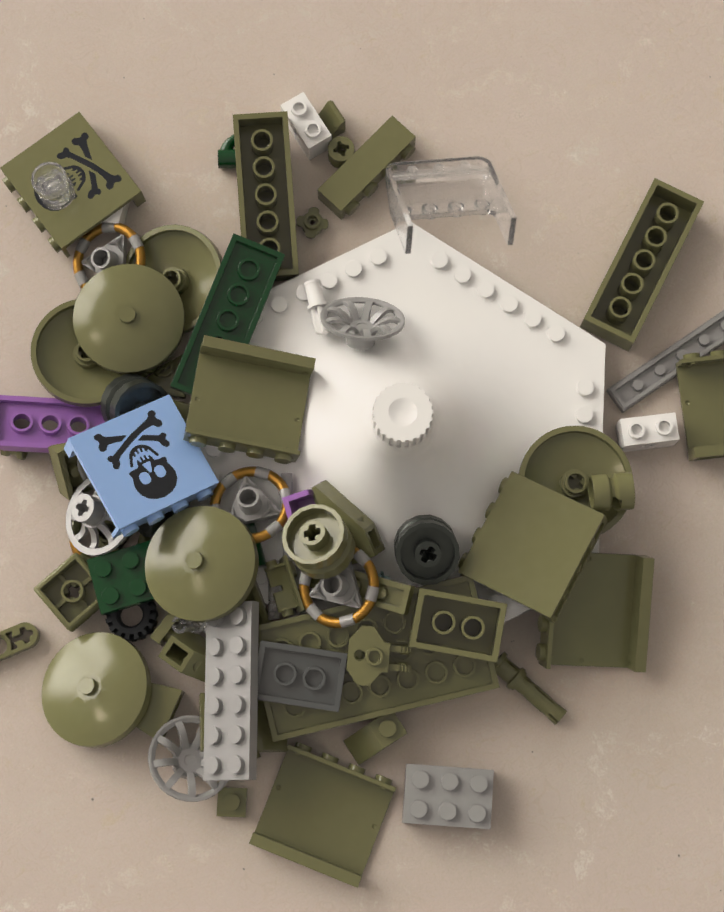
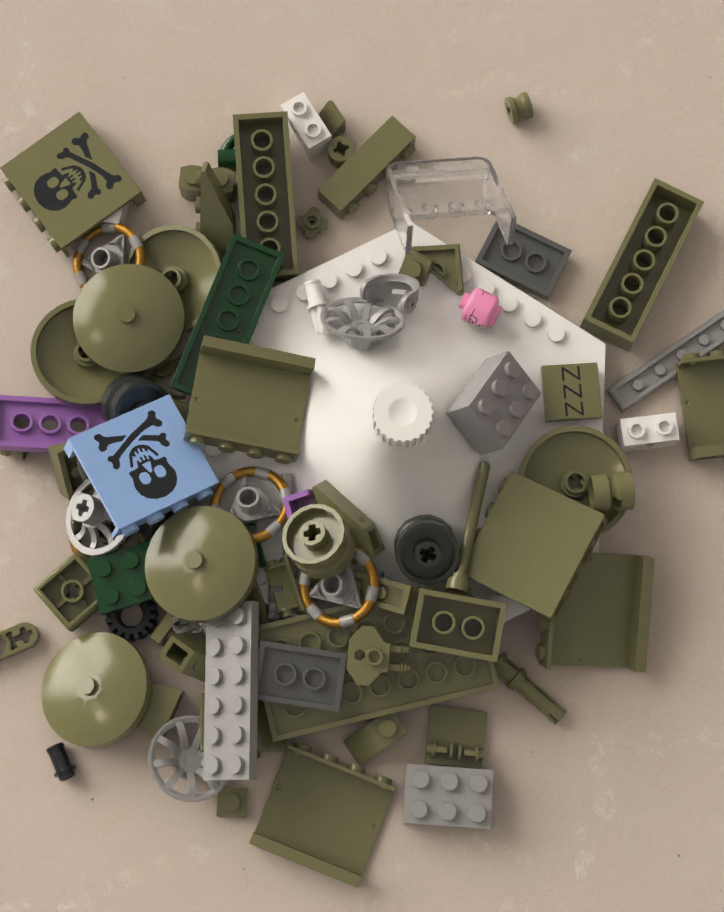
clear wheel [31,162,75,210] -> none
none -> black pin [46,742,76,782]
none -> olive brick [179,165,237,203]
none -> olive slope [195,162,236,251]
none -> light grey helmet [360,273,420,335]
none -> olive plate [399,249,435,287]
none -> olive tile [408,244,464,296]
none -> olive hinge [424,705,487,769]
none -> olive piece [445,461,490,595]
none -> light grey brick [446,351,542,455]
none -> bright pink head [459,288,502,330]
none -> dark grey plate [475,215,572,300]
none -> olive wheel [504,92,533,124]
none -> olive tile [540,362,603,423]

